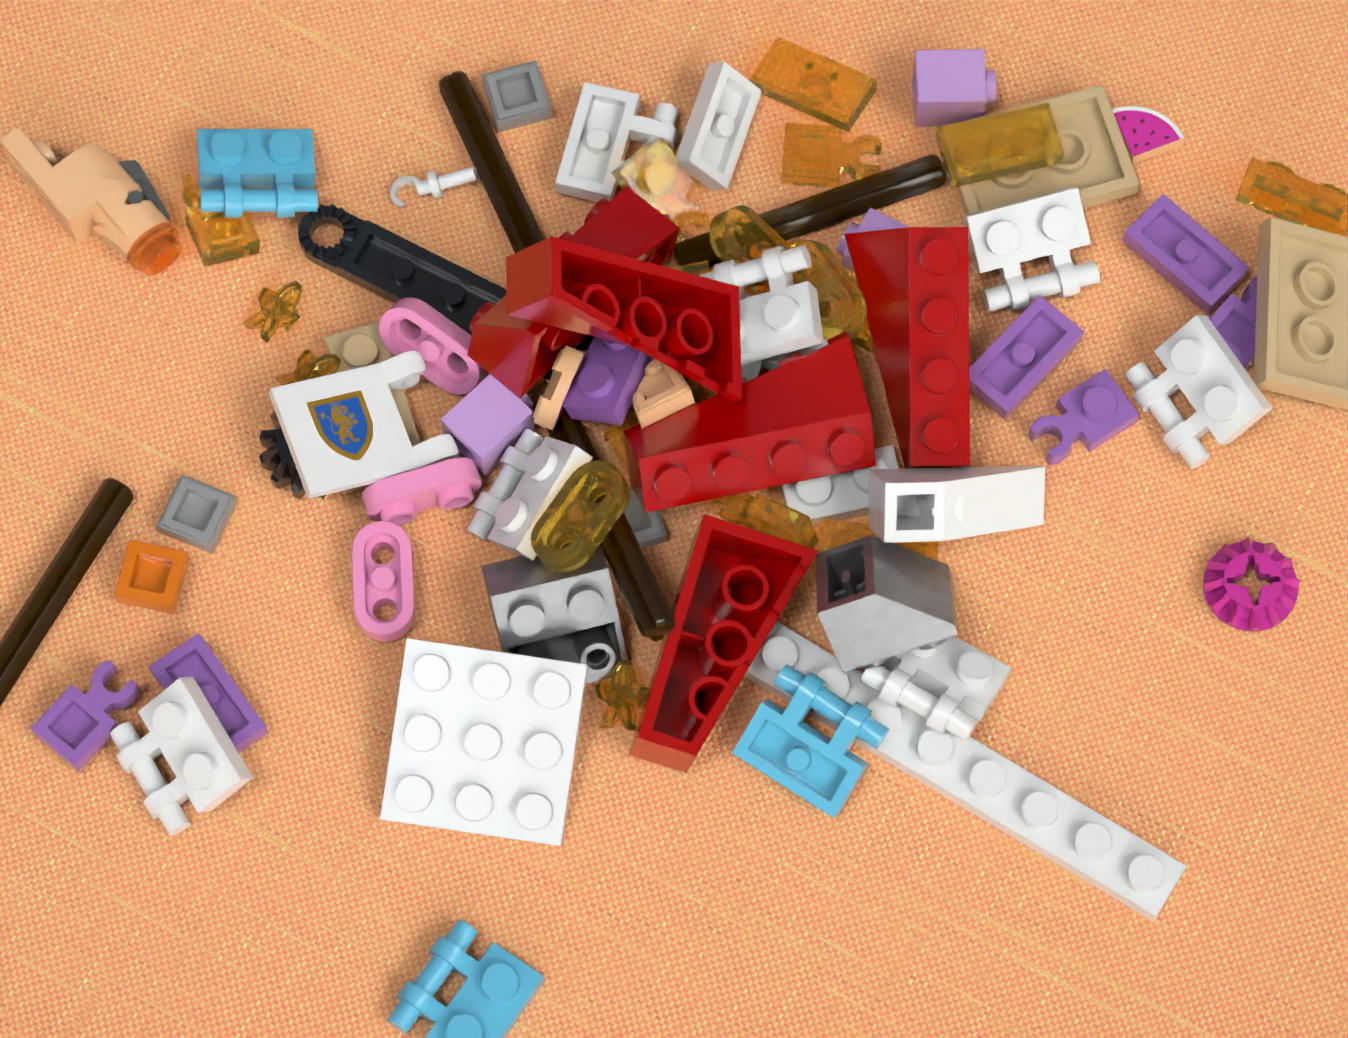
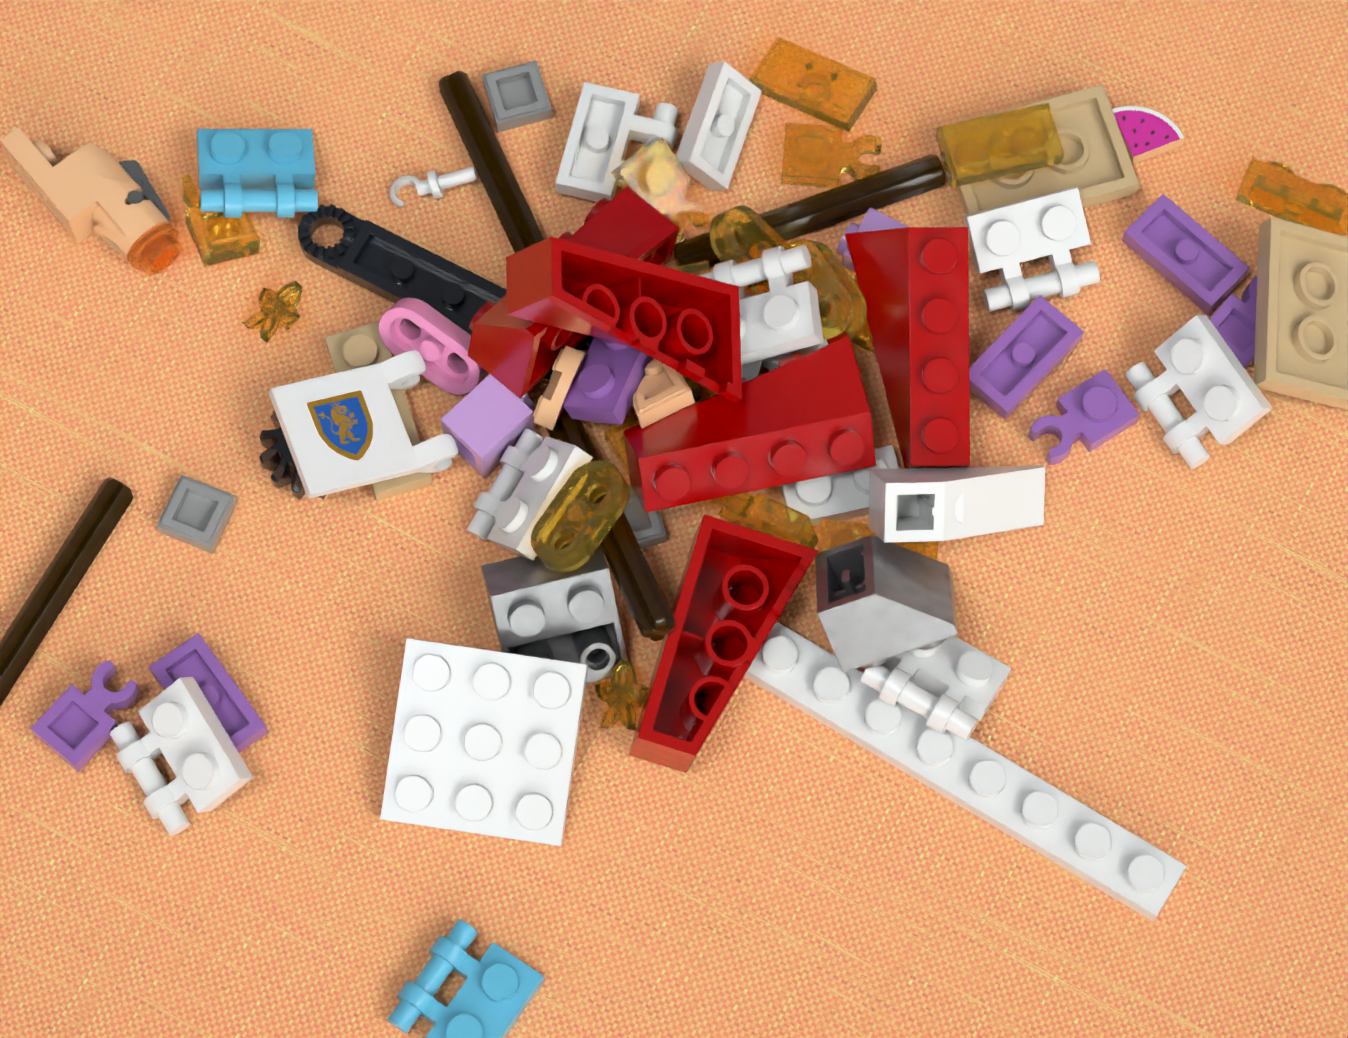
orange plate [114,539,190,614] -> none
clear yellow plant [275,349,341,386] -> none
bright pink plate [352,521,415,642] -> none
bright pink plate [361,457,482,526] -> none
medium azure plate [732,664,890,818] -> none
lavender brick [912,49,996,127] -> none
dark pink gear [1203,537,1300,632] -> none

